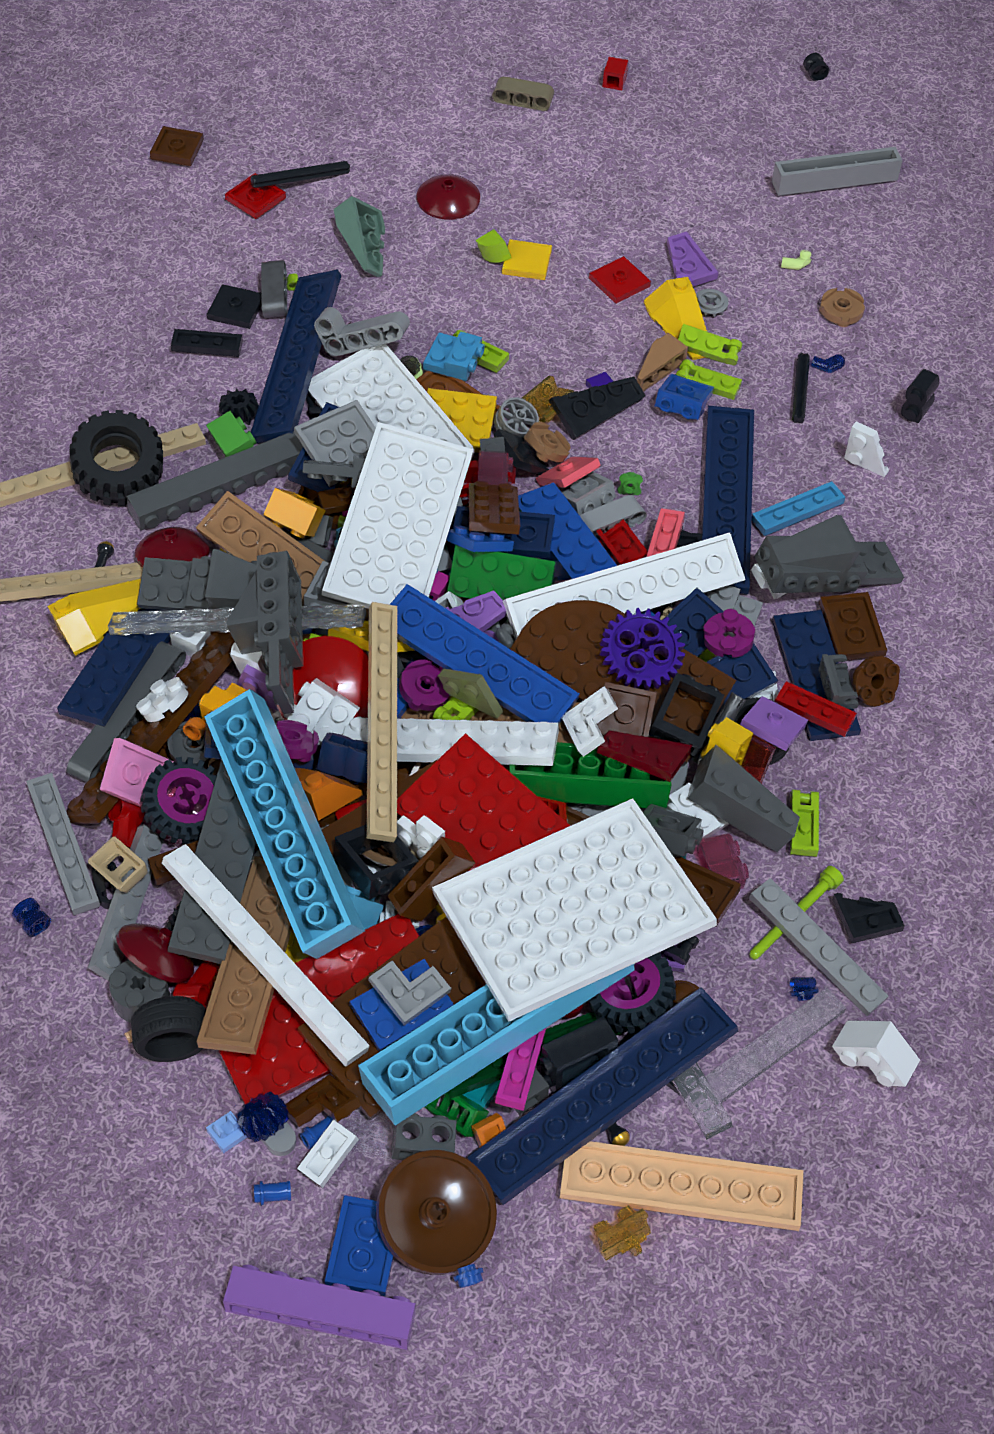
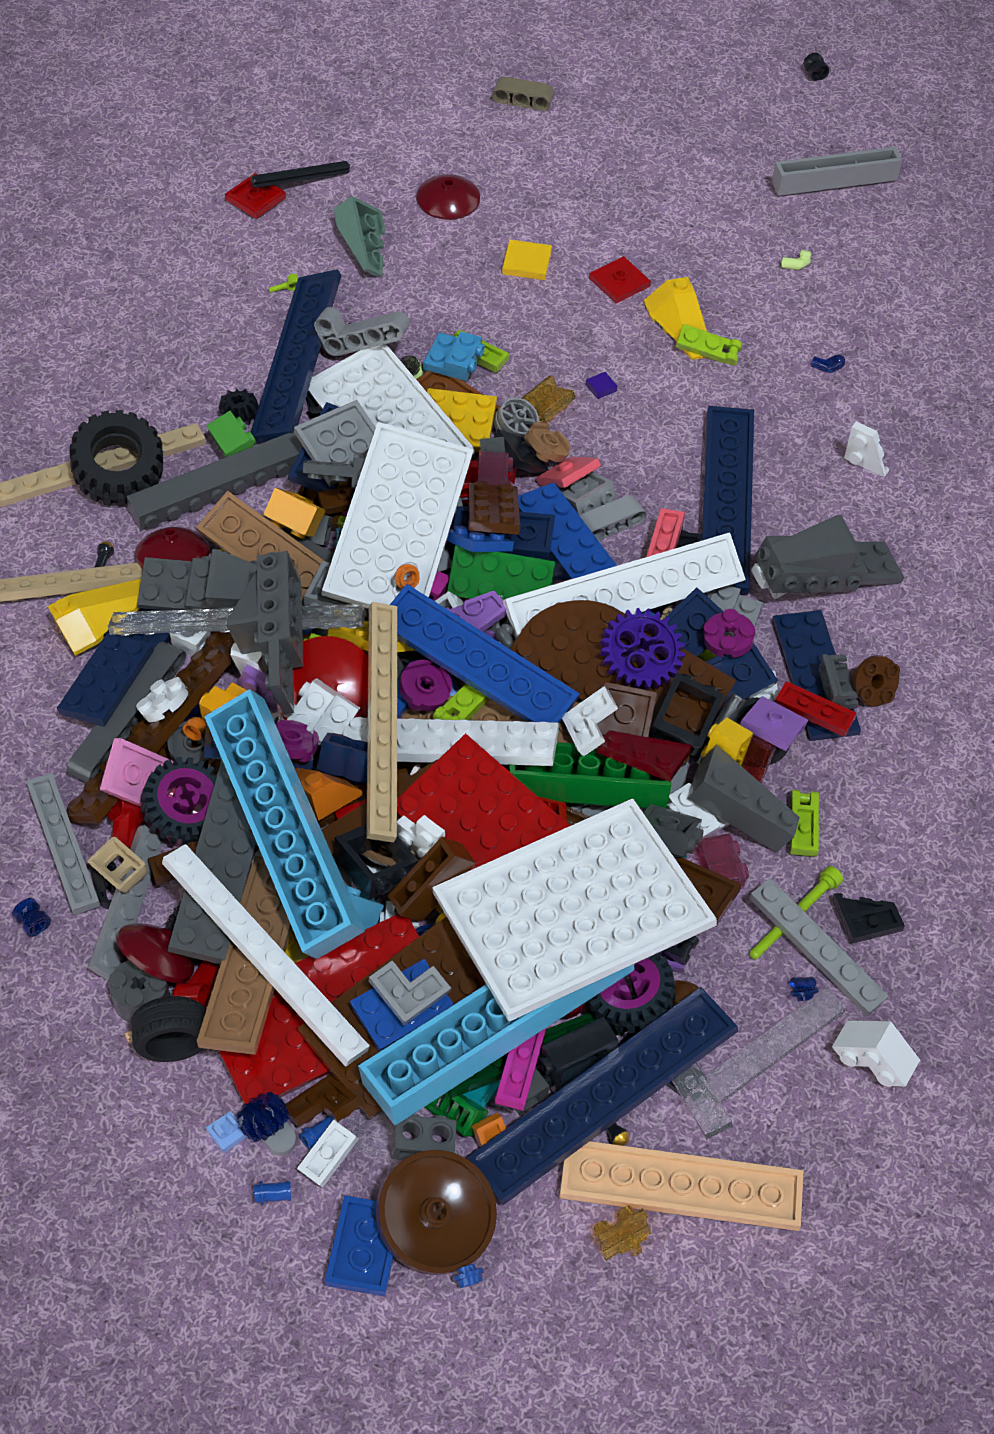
reddish brown plate [150,126,204,166] -> none
black plate [171,329,243,357] -> none
black plate [207,284,262,329] -> none
medium lavender brick [223,1265,416,1350] -> none
flat silver beam [261,260,287,318] -> none
olive wing [438,669,503,719] -> none
lime brick [475,229,512,263] -> none
black wing [548,376,646,440] -> none
red bracket [596,519,648,566] -> none
red brick [602,57,629,91] -> none
bright green plate [618,472,643,495] -> none
medium nougat slope [637,333,688,392] -> none
blue plate [655,374,714,420] -> none
medium lavender wing [667,231,718,287] -> none
lime plate [676,359,742,400] -> none
light grey gear [696,289,728,317] -> none
dark azure plate [751,481,845,536] -> none
black axle [792,353,810,424] -> none
reddish brown plate [819,592,887,660] -> none
medium nougat plate [820,288,865,327] -> none
black brick [901,368,939,423] -> none
none -> orange plate [394,564,420,589]

